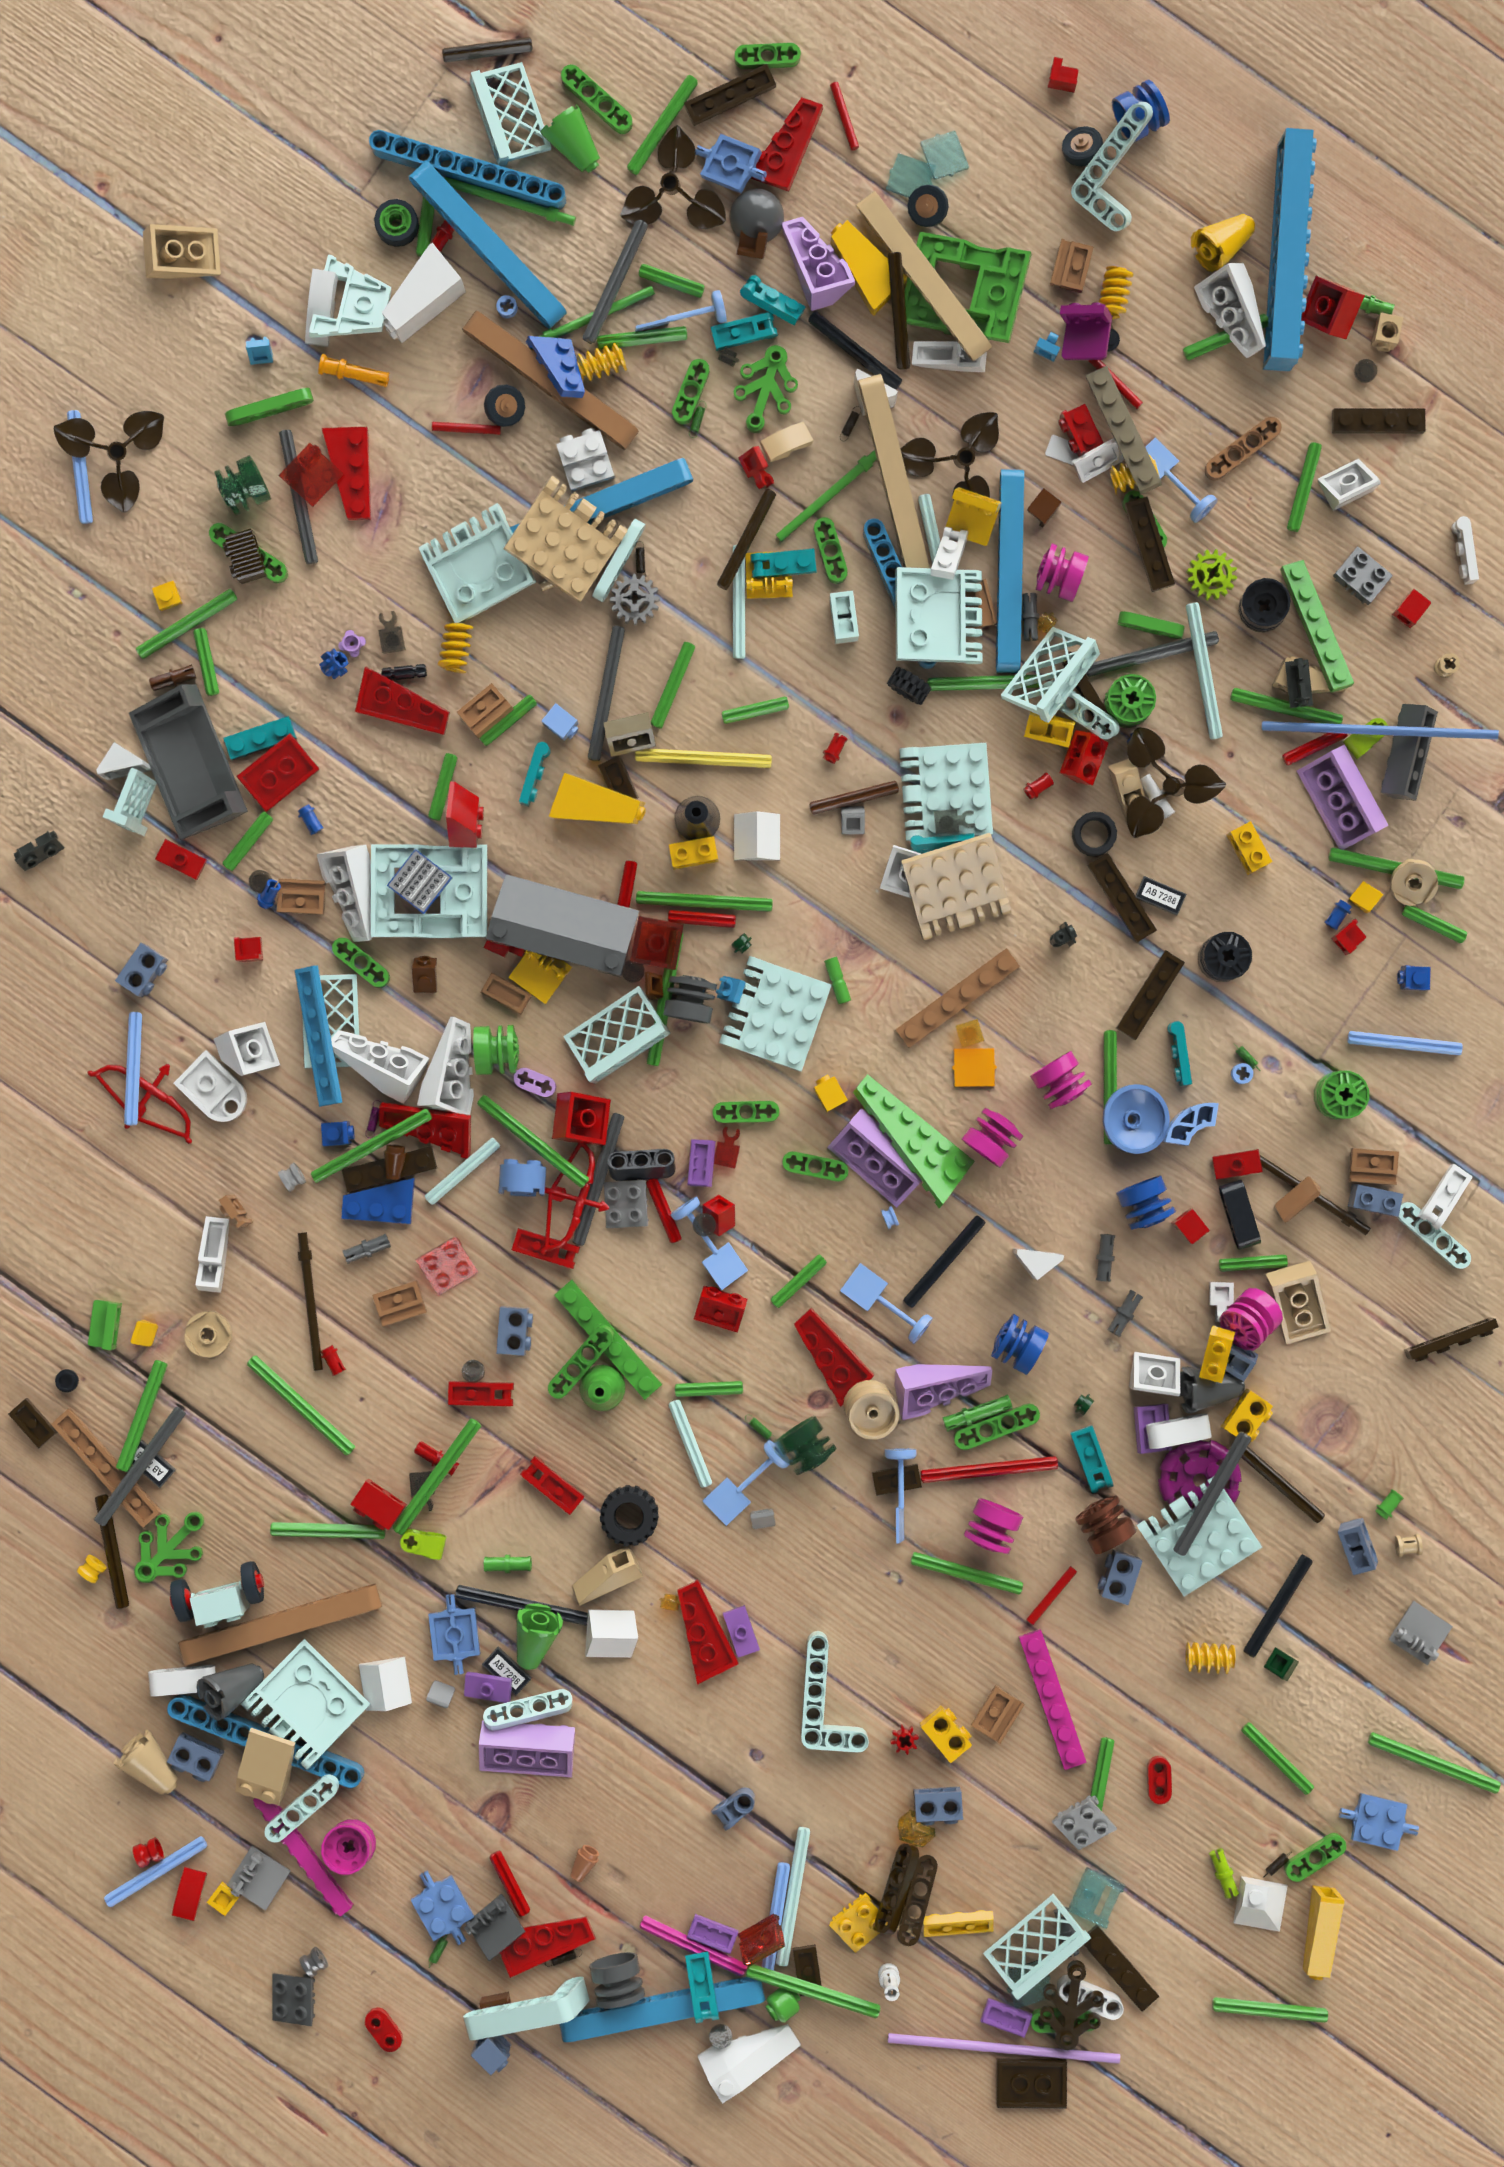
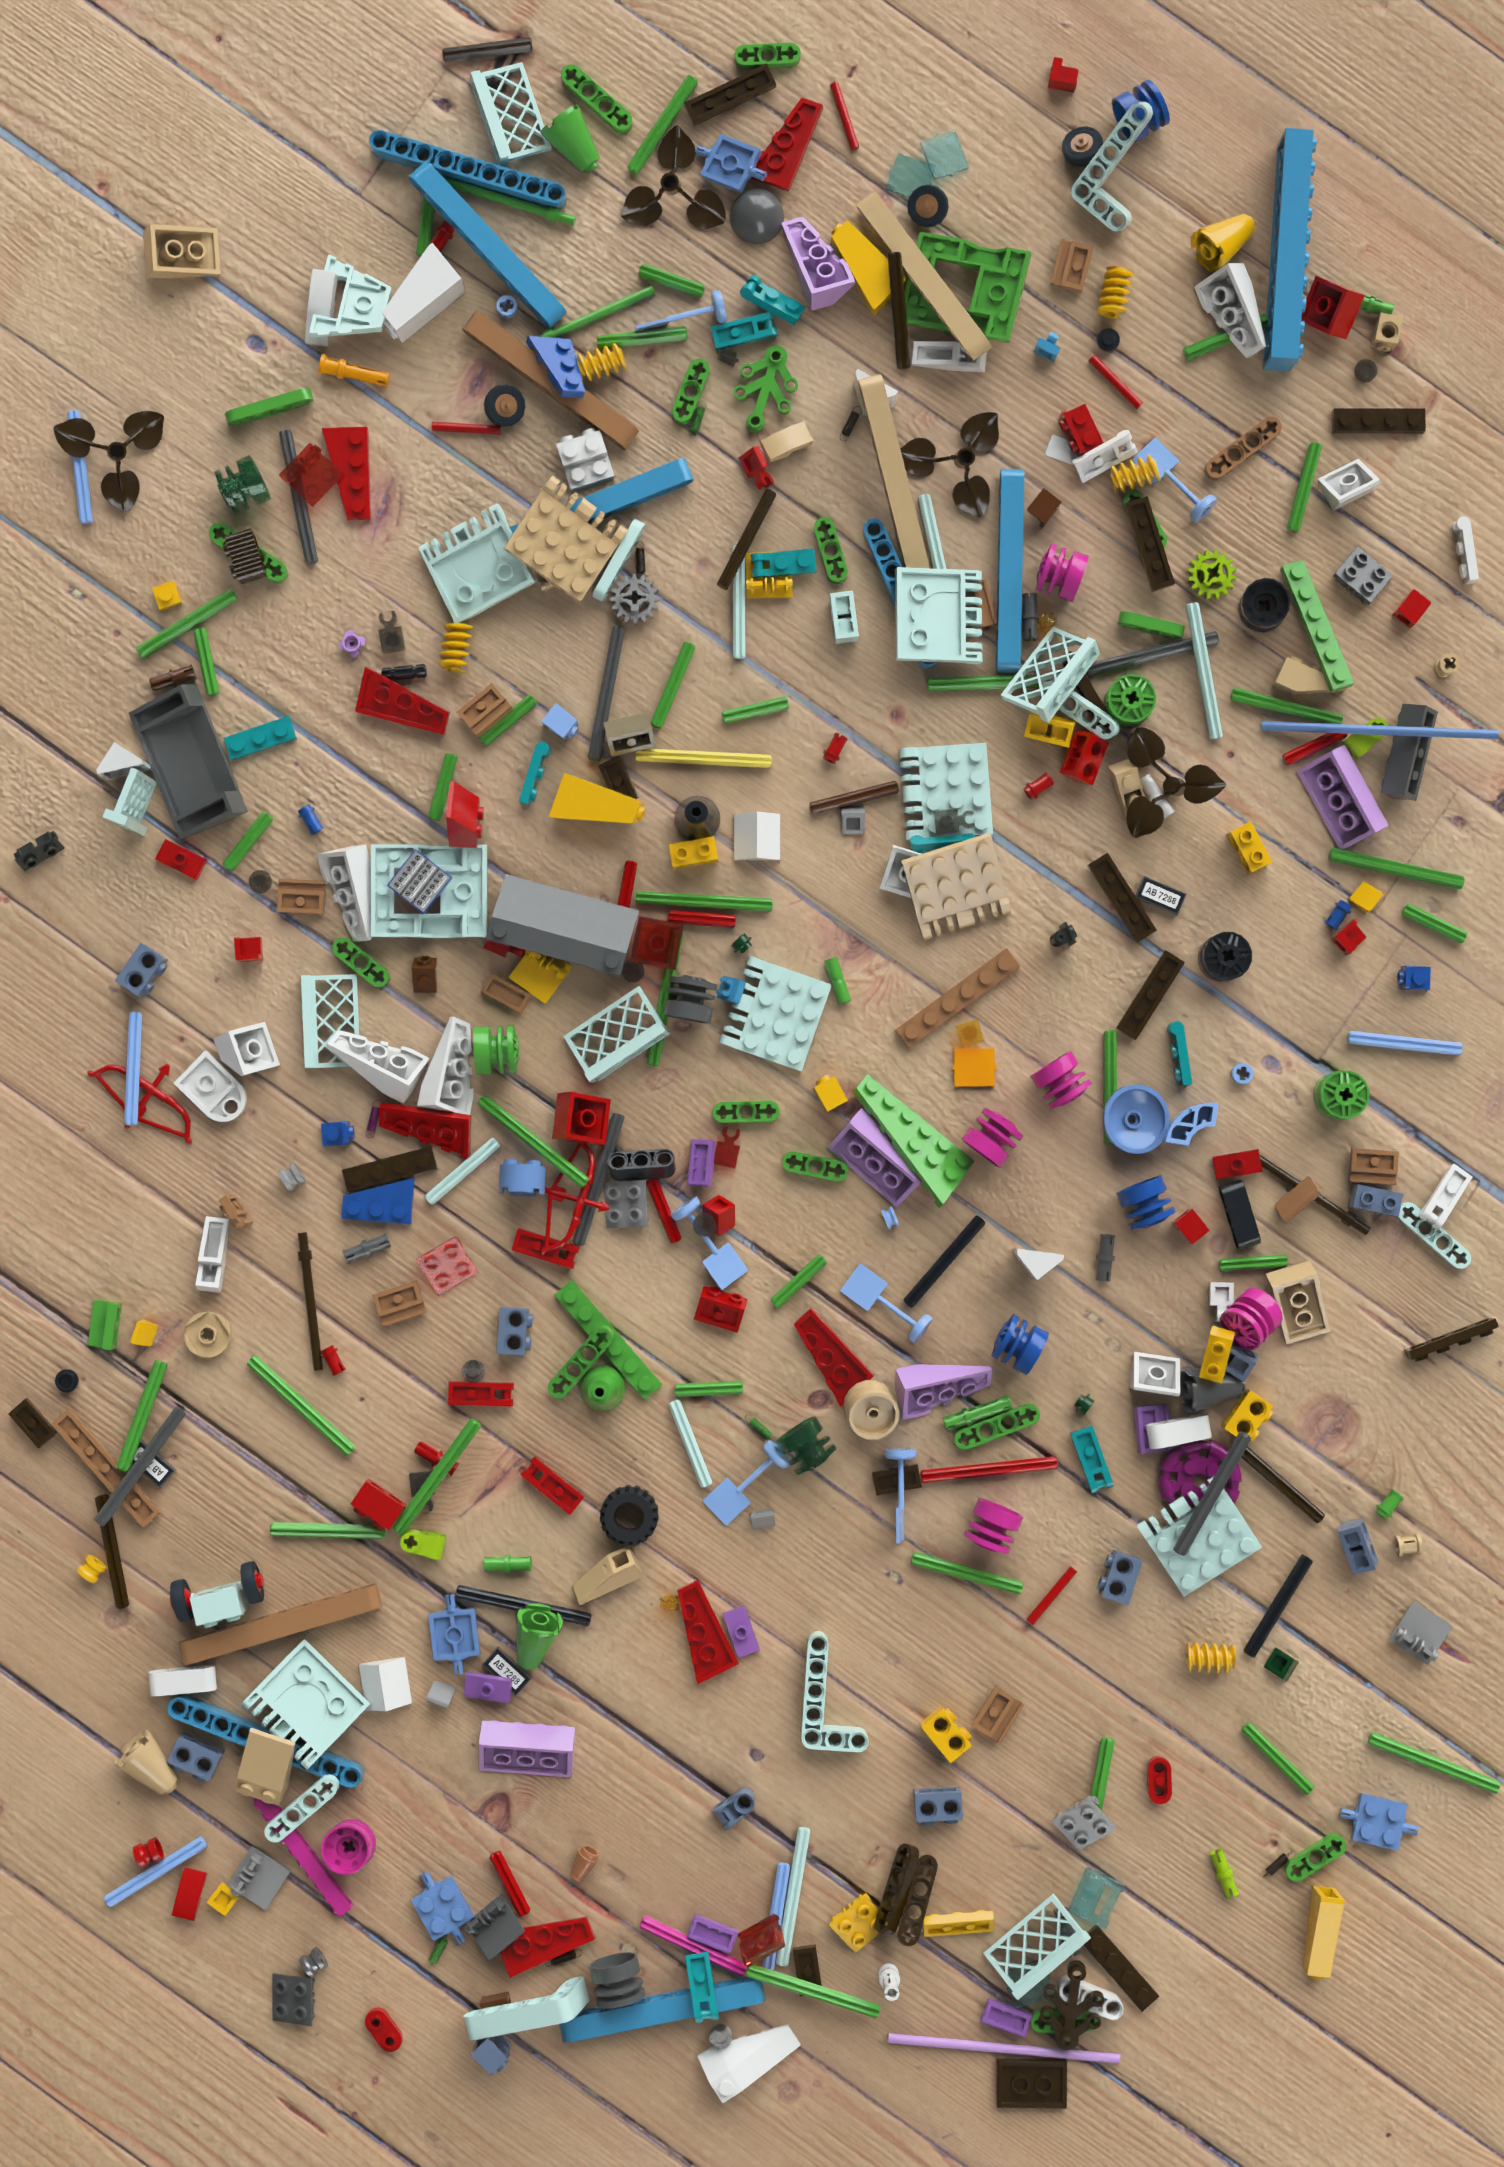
bright green plant [134,1512,204,1583] -> none
dark grey cone [196,1663,264,1720] -> none
red tile [236,733,319,812] -> none
dark azure tile [246,337,273,365] -> none
blue pin [257,879,281,909] -> none
dark azure tile [294,965,343,1107] -> none
bright green axle [311,1109,432,1183] -> none
blue gear [319,649,349,679] -> none
wheel [374,199,419,247] -> none
reddish brown cone [384,1145,407,1180] -> none
light aqua beam [483,1689,572,1731] -> none
lavender beam [514,1068,556,1097] -> none
dark grey axle [583,220,648,344] -> none
white slope [585,1610,638,1658] -> none
reddish brown slope [645,972,663,1000] -> none
reddish brown panel [736,230,768,259] -> none
bright green head [765,1988,801,2022] -> none
bright green bar [776,450,877,542] -> none
black axle [808,311,902,390] -> none
black tyre [887,667,931,705] -> none
red gear [890,1724,919,1755] -> none
clear yellow bracket [897,1809,936,1847] -> none
white plate [931,527,968,580] -> none
yellow bracket [945,487,1002,546] -> none
dark pink plate [1018,1629,1087,1770] -> none
magenta bracket [1060,302,1113,360] -> none
black tyre [1072,811,1117,857] -> none
copper wheel [1075,1495,1137,1554] -> none
dark tan plate [1086,366,1162,495] -> none
dark grey pin [1107,1290,1143,1337] -> none
bright green axle [1212,1997,1328,2023] -> none
bright green piece [1233,1043,1260,1071] -> none
white slope [1233,1876,1288,1932] -> none
pearl dark grey hinge [1285,658,1313,708] -> none
tan plate [1391,859,1438,906] -> none

